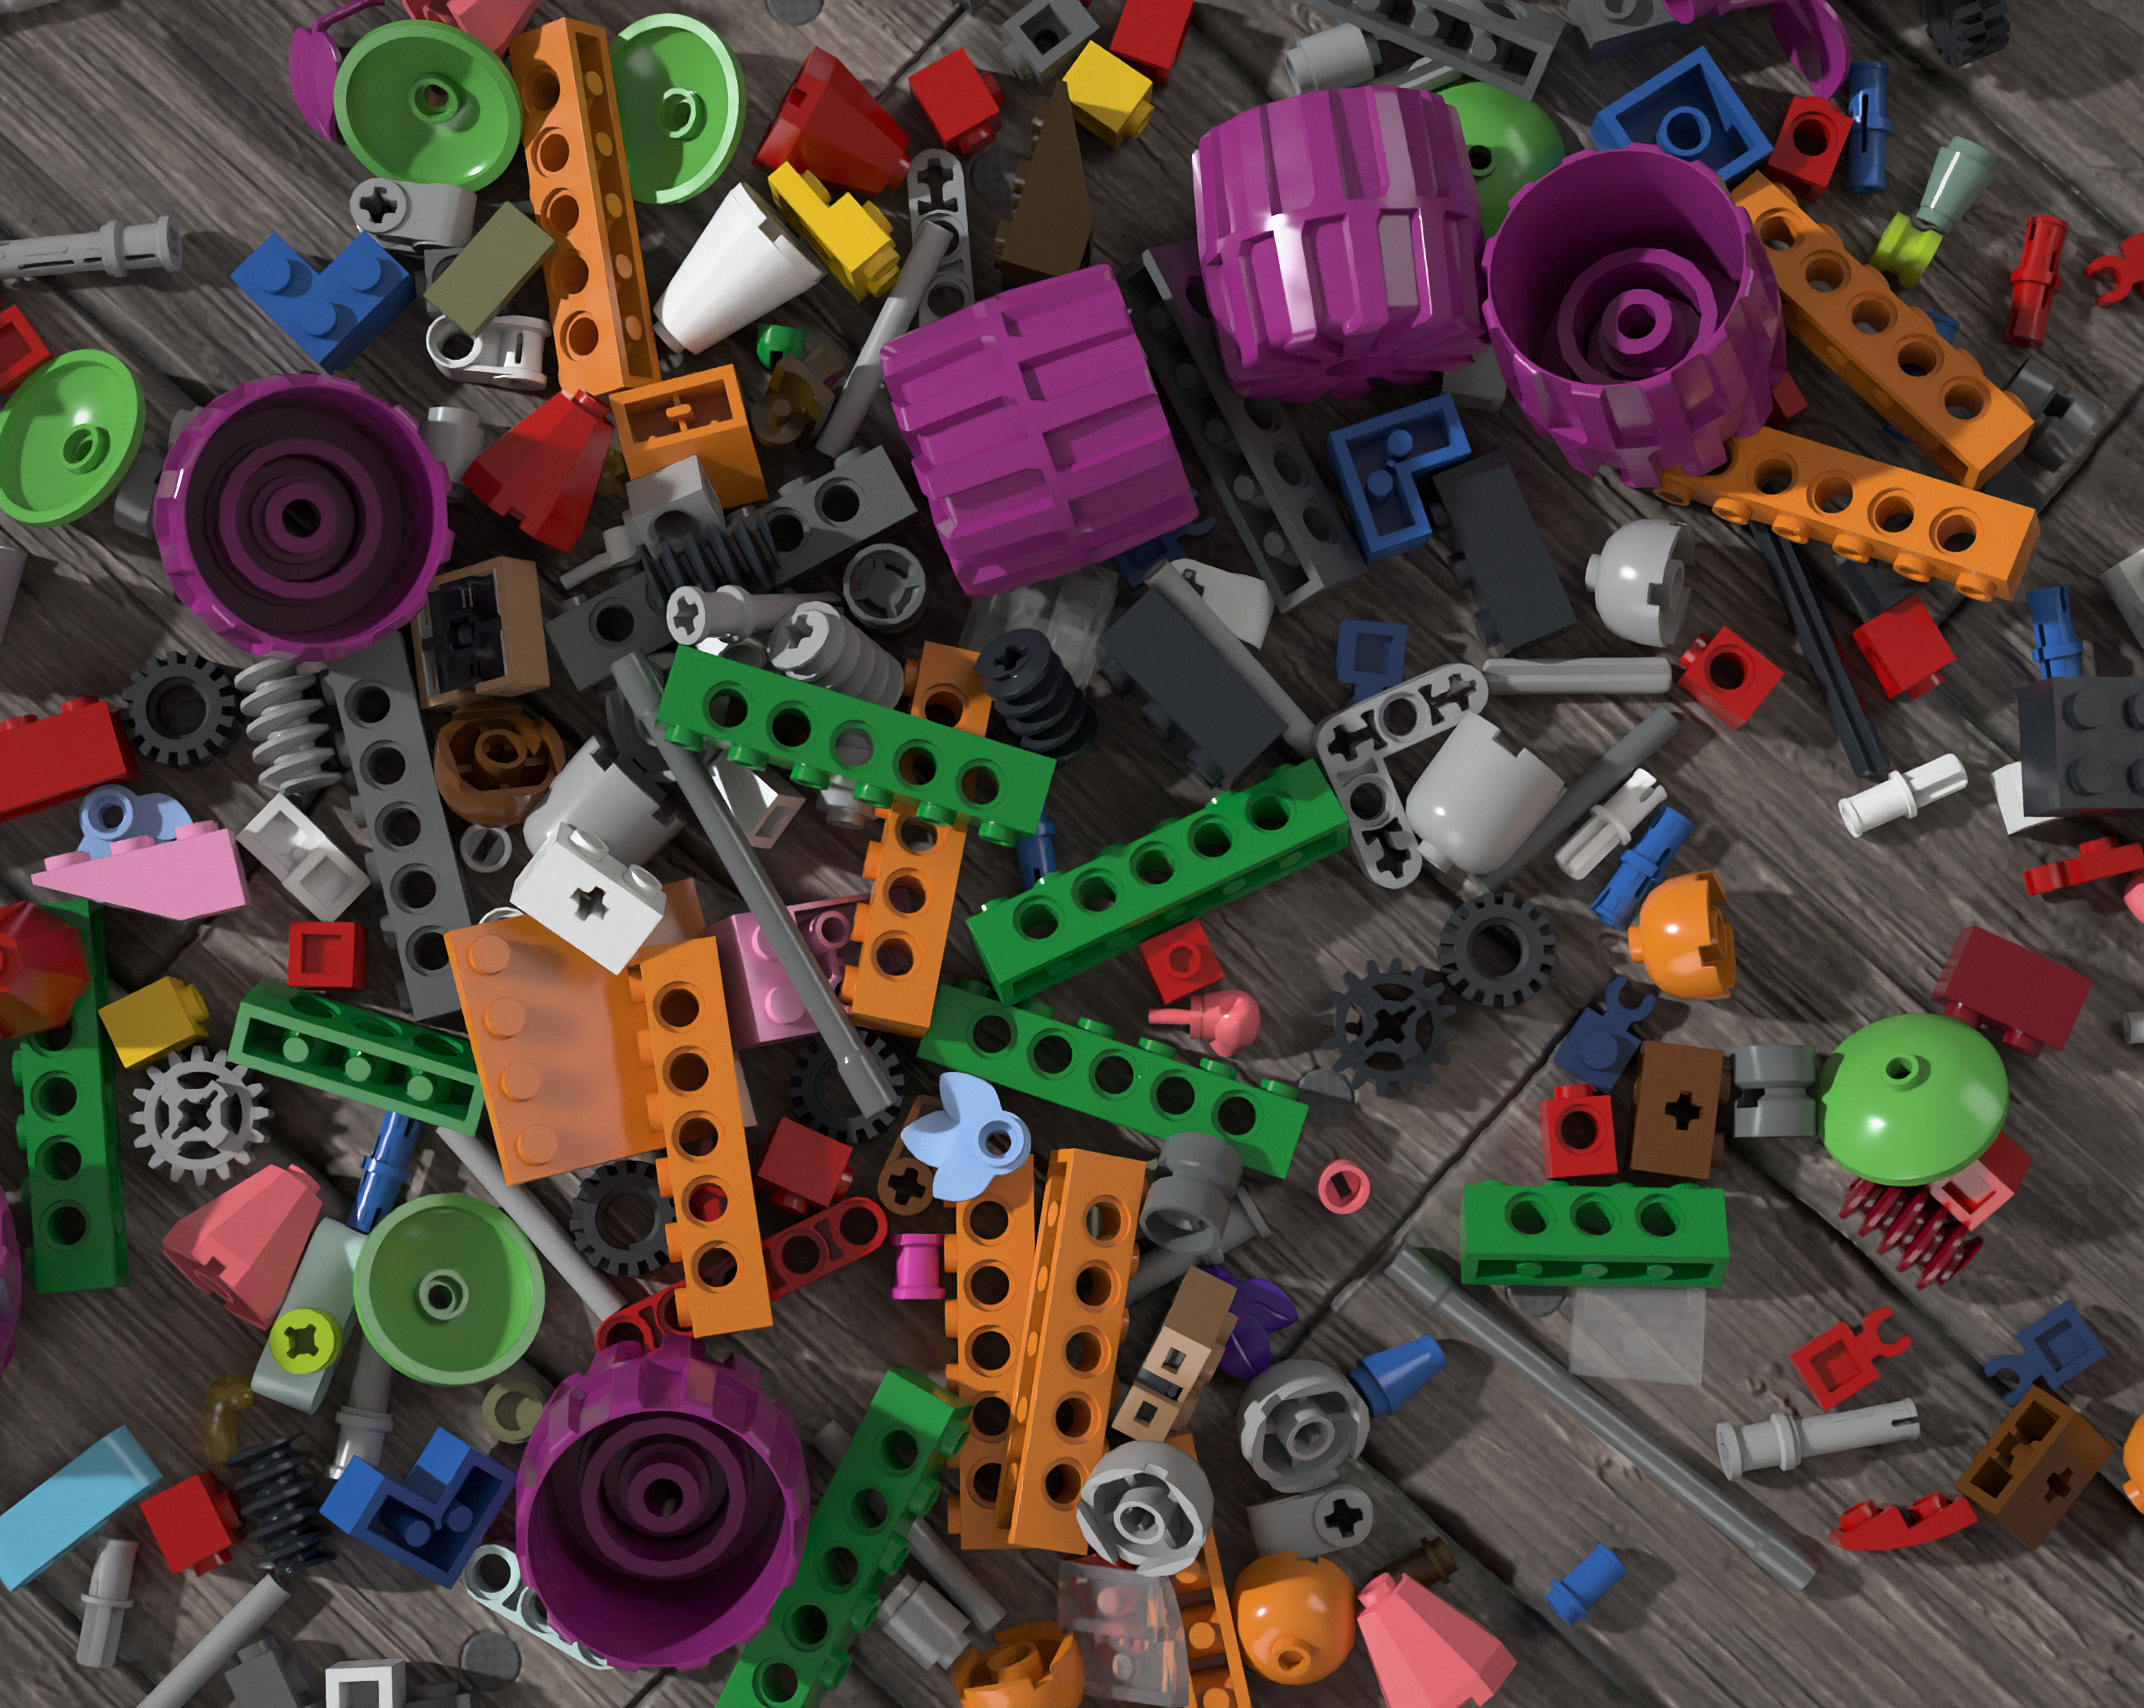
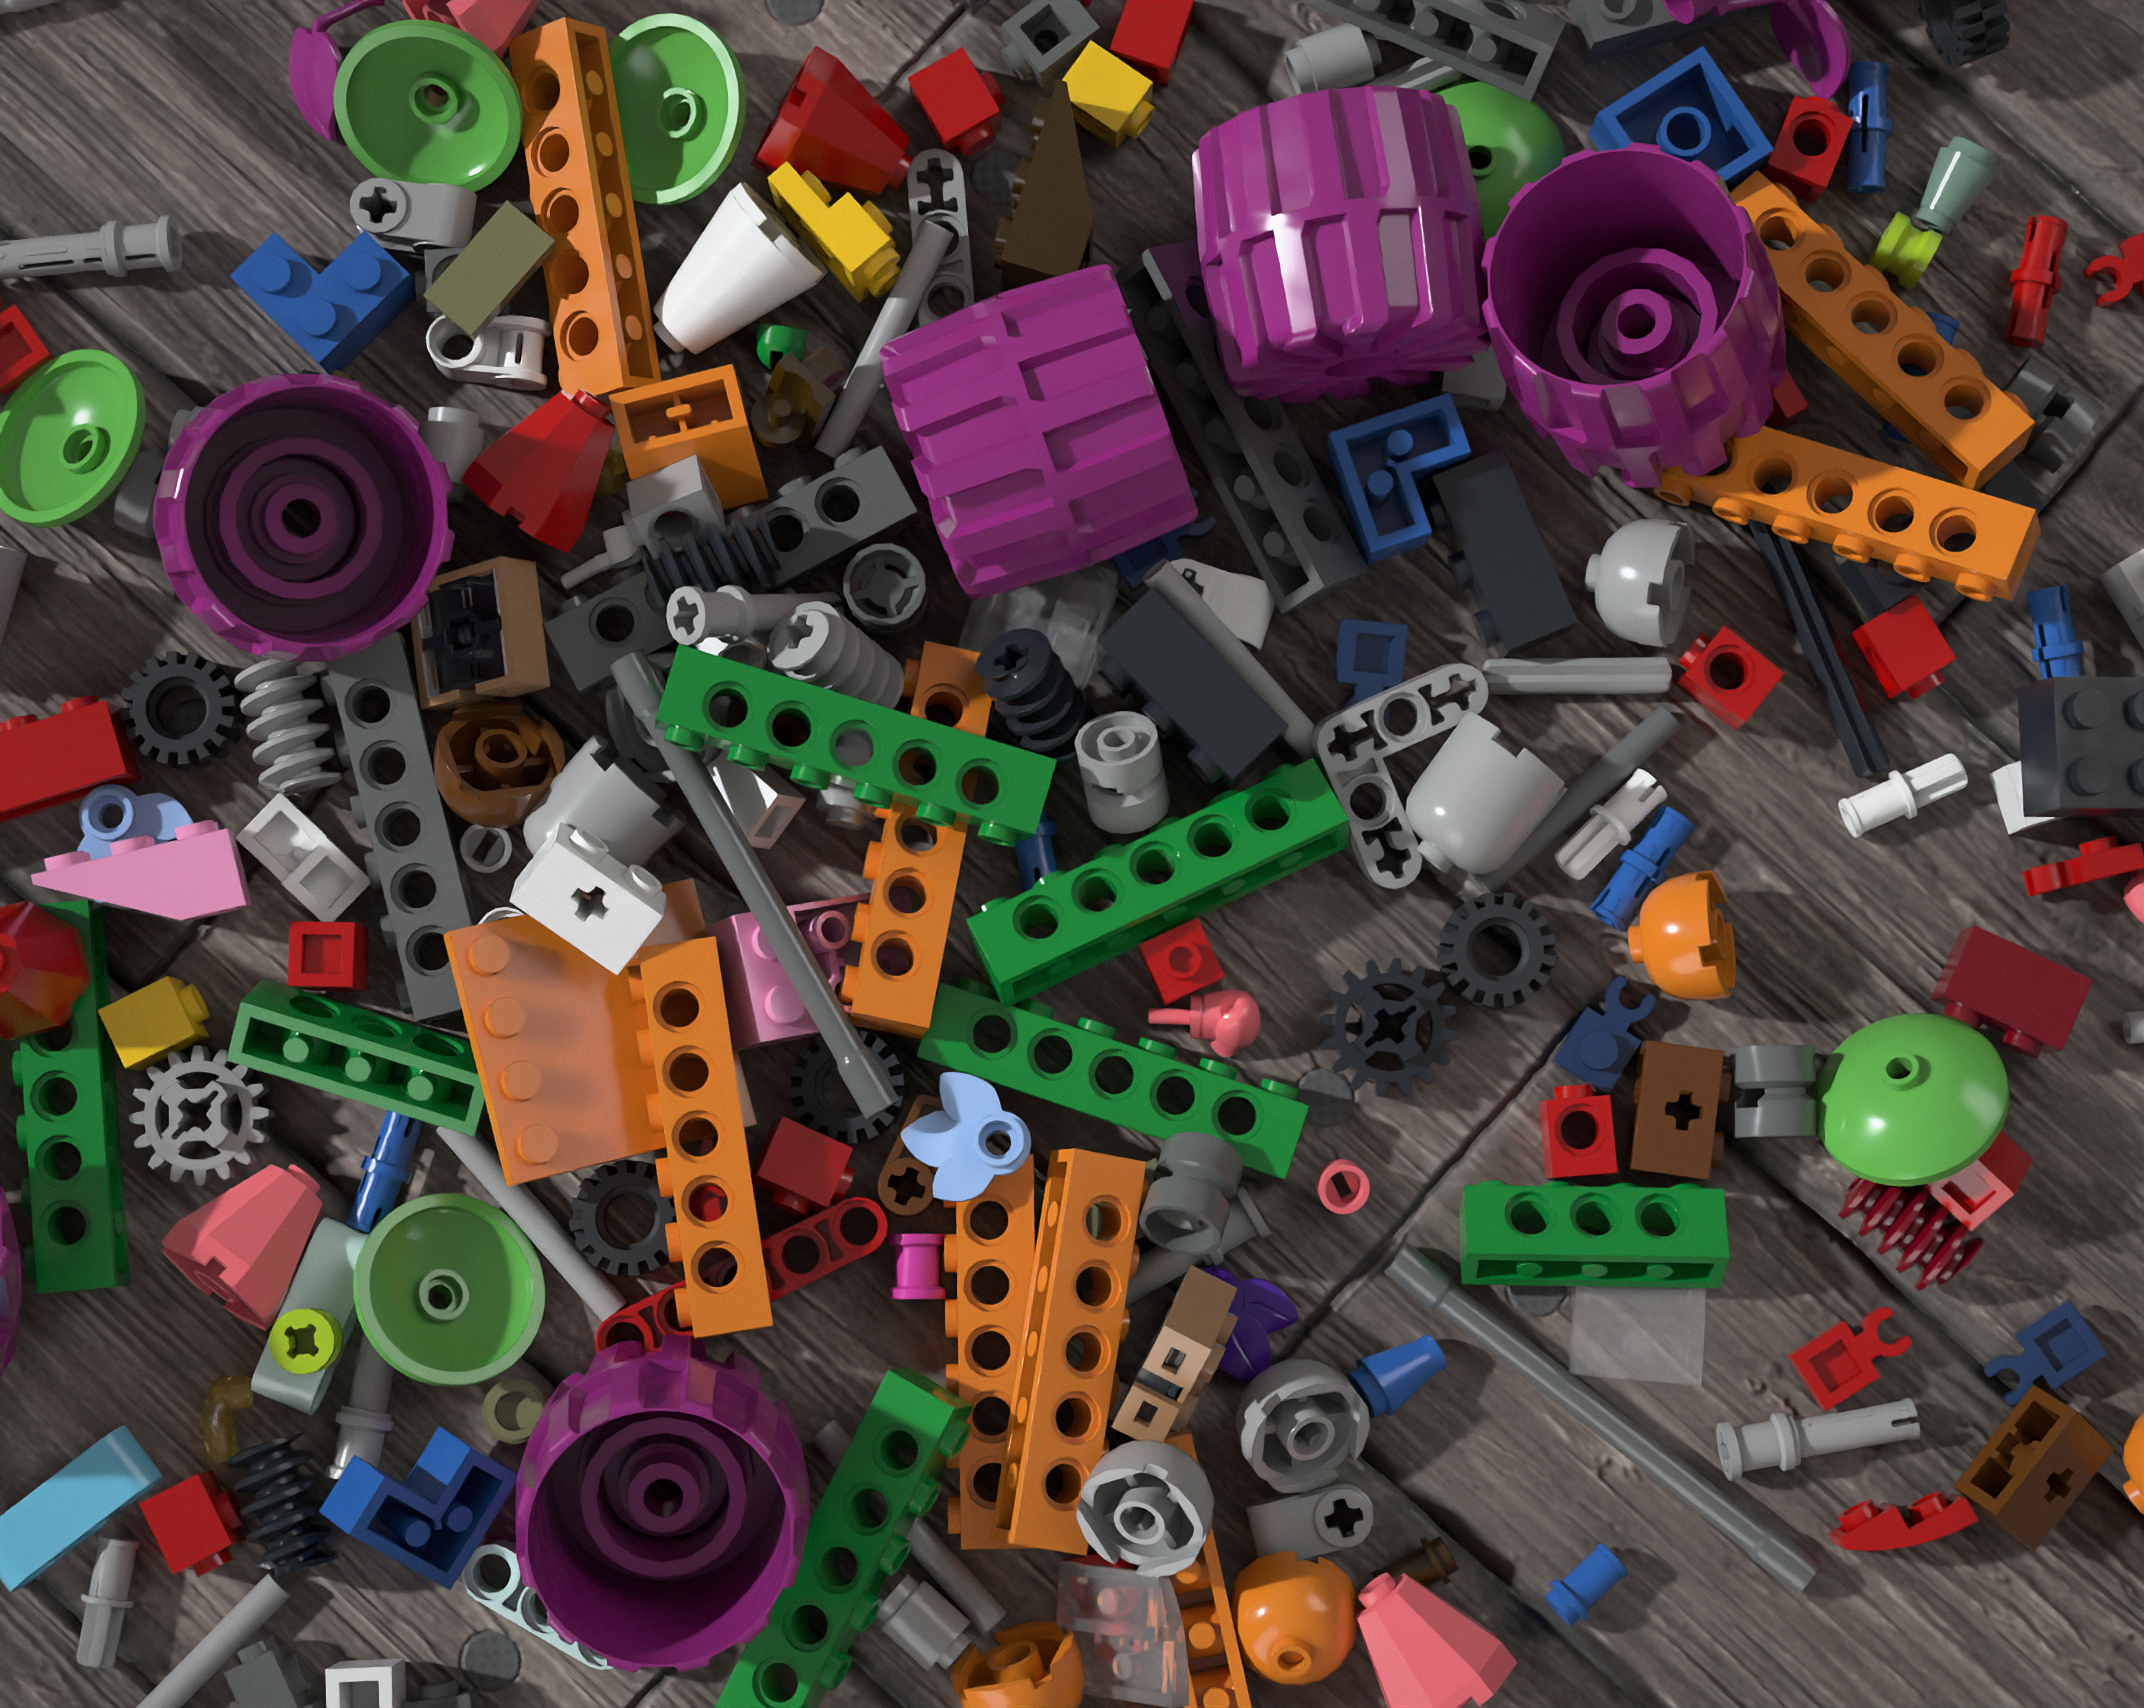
none -> light grey wheel [1075,711,1171,834]

